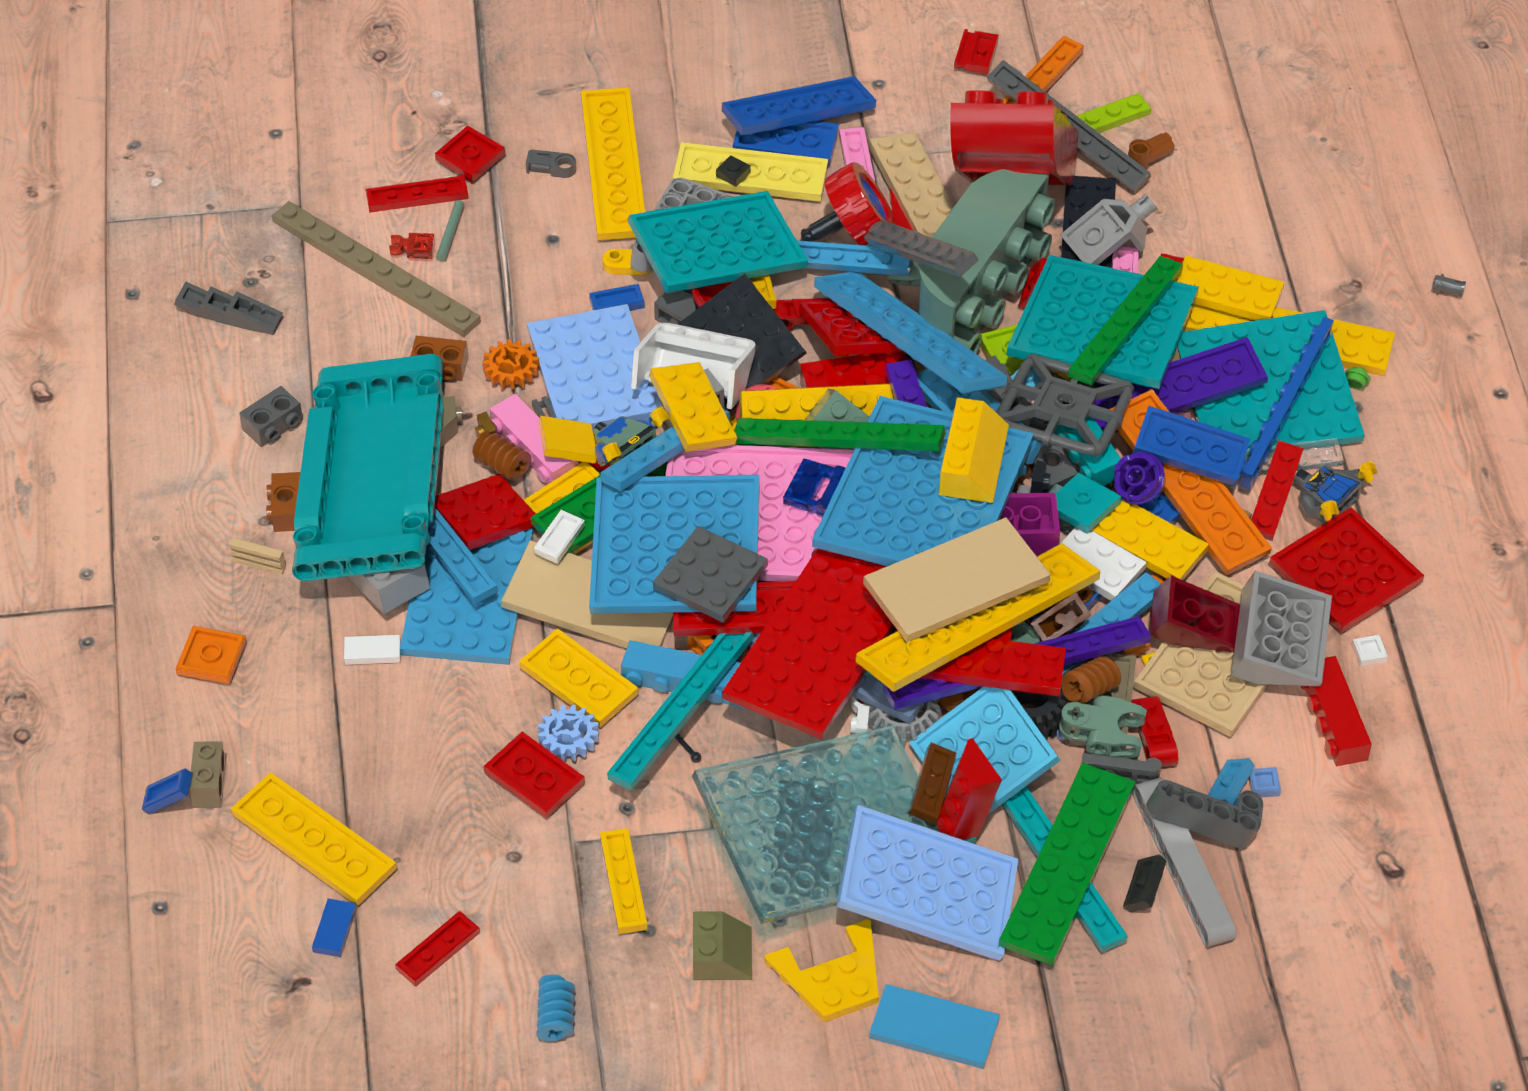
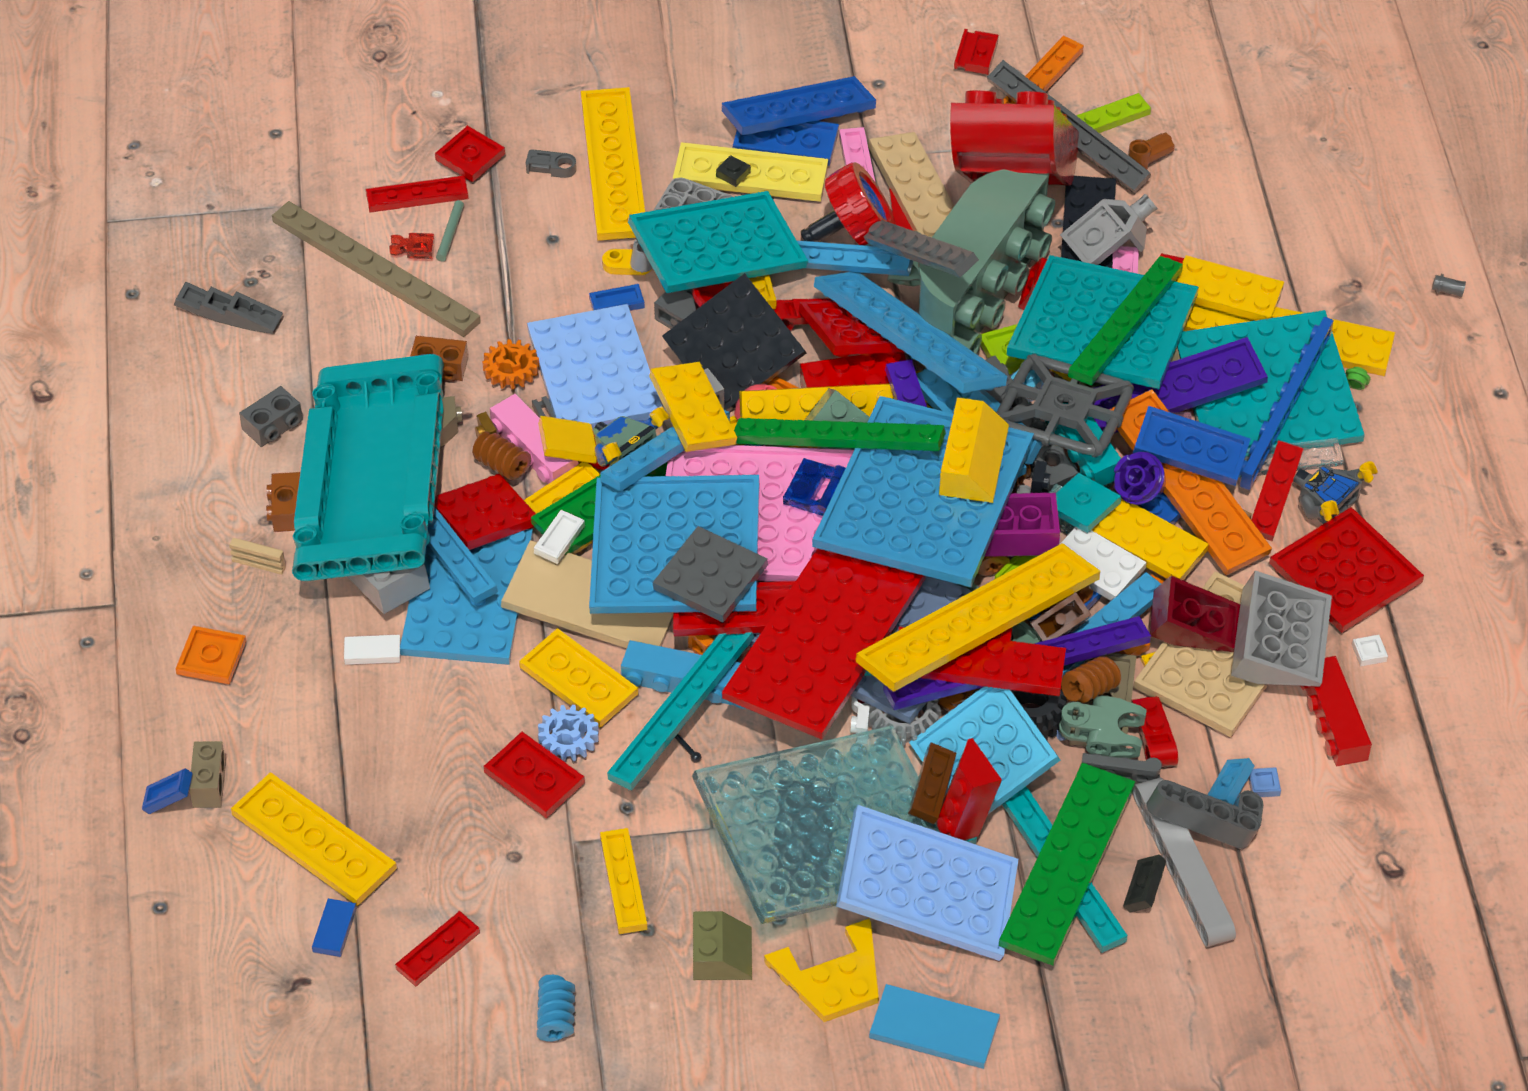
white windscreen [631,323,755,409] -> none
tan tile [863,518,1051,642] -> none

